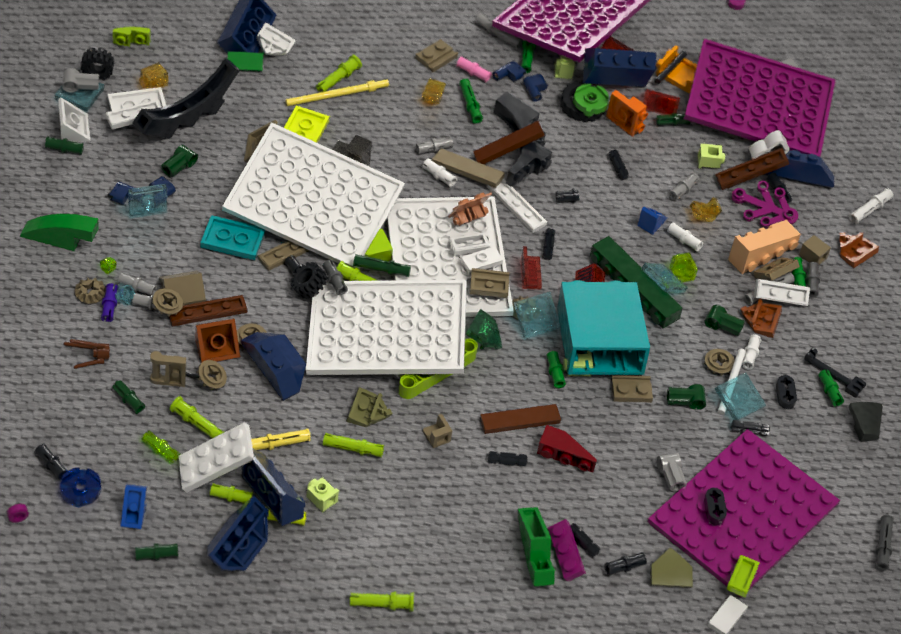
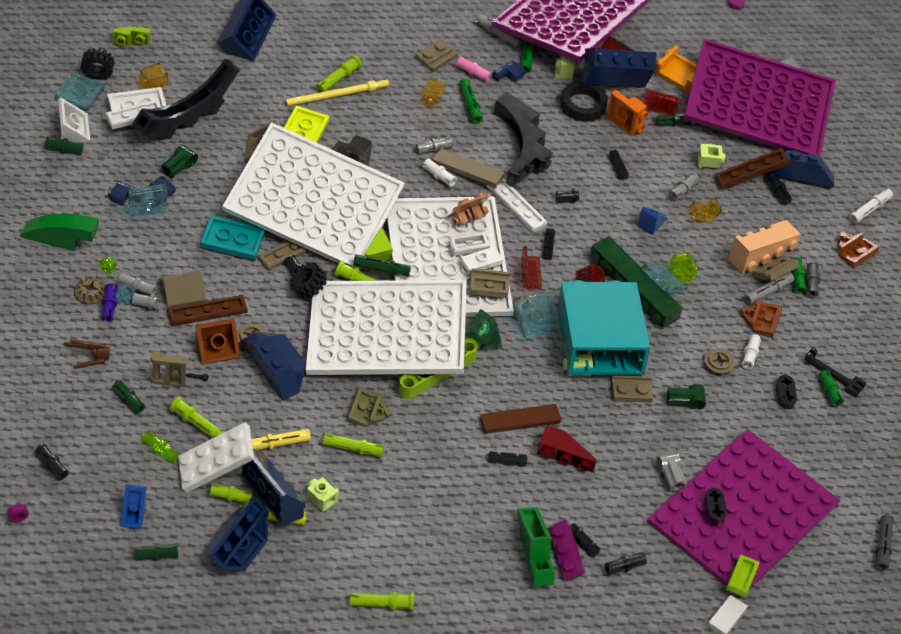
clear blue plate [60,467,101,508] -> none
light grey piece [62,68,99,93] -> none
dark tan gear [152,288,183,317] -> none
dark tan gear [196,360,227,390] -> none
green tile [228,52,263,72] -> none
white slope [257,23,296,55] -> none
dark grey pin [322,260,348,295] -> none
dark tan panel [423,414,452,448] -> none
reddish brown tile [473,121,545,164] -> none
dark blue piece [523,74,548,102] -> none
green pin [546,351,566,388] -> none
bright green plate [573,84,609,116] -> none
olive slope [650,547,693,588] -> none
black bar [654,50,687,85] -> none
white pin [667,223,703,251] -> none
dark green piece [704,305,745,336] -> none
clear light blue plate [715,372,766,420] -> none
white bar [717,349,746,415] -> none
magenta plant [731,181,798,229] -> none
black axle [731,420,770,436] -> none
white brick [749,130,790,159] -> none
white tile [754,279,810,306] -> none
dark tan panel [799,235,831,265] -> none
pearl dark grey slope [848,402,883,442] -> none

